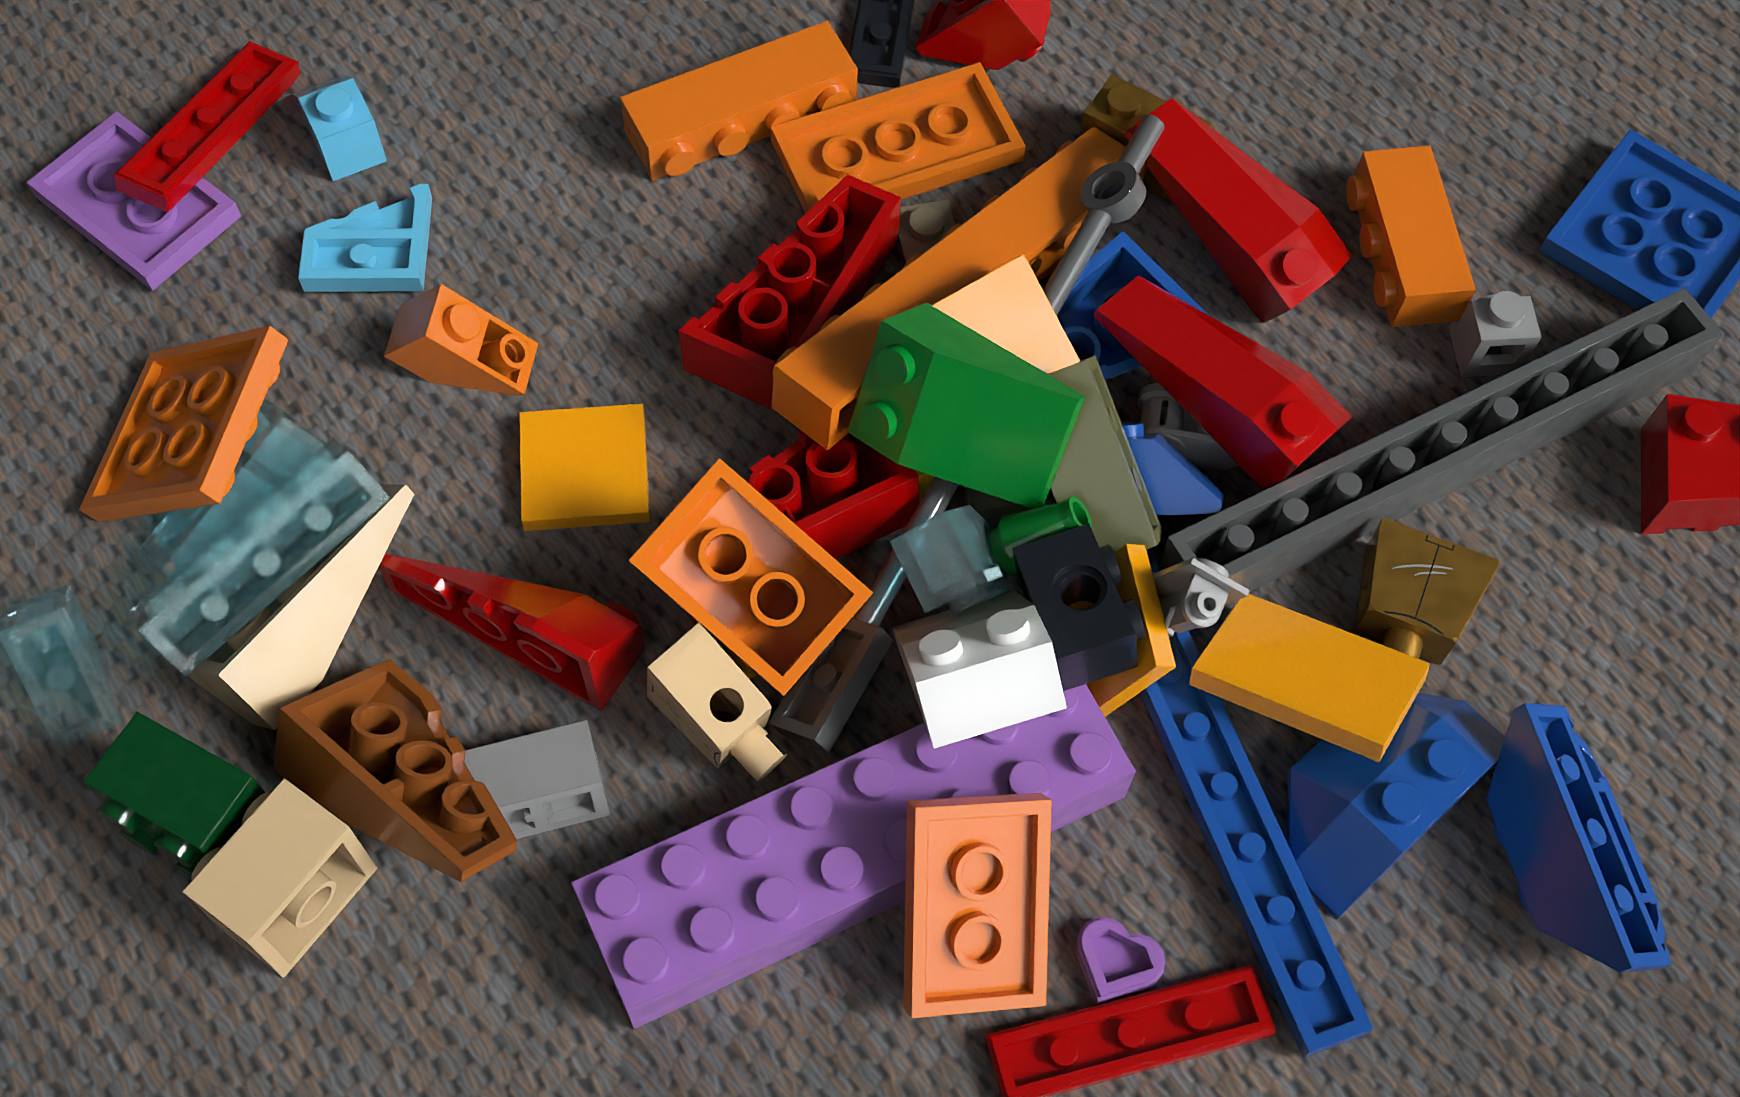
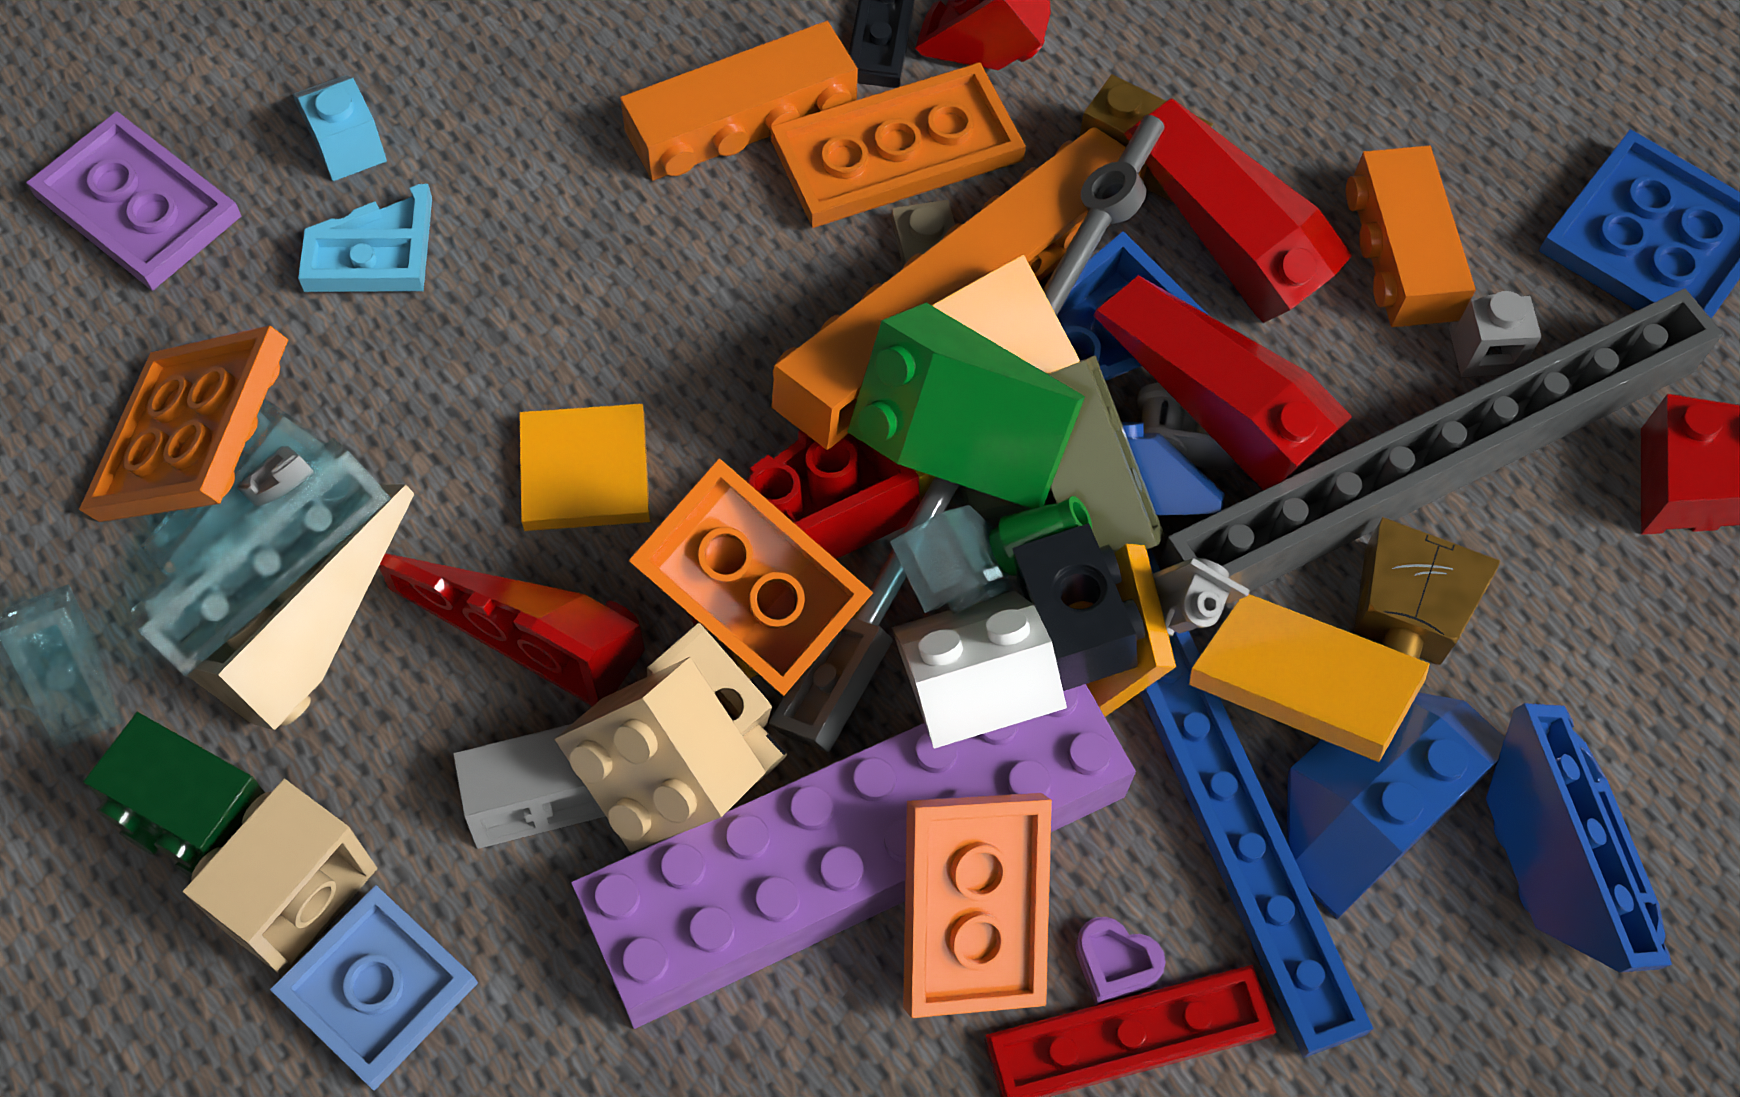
red tile [113,41,300,213] -> none
dark orange wedge [273,659,518,882] -> none
orange slope [384,284,539,396] -> none
red wedge [678,175,901,411] -> none
none -> light grey tile [237,445,315,506]
none -> medium blue plate [270,885,478,1091]
none -> tan brick [554,657,766,853]

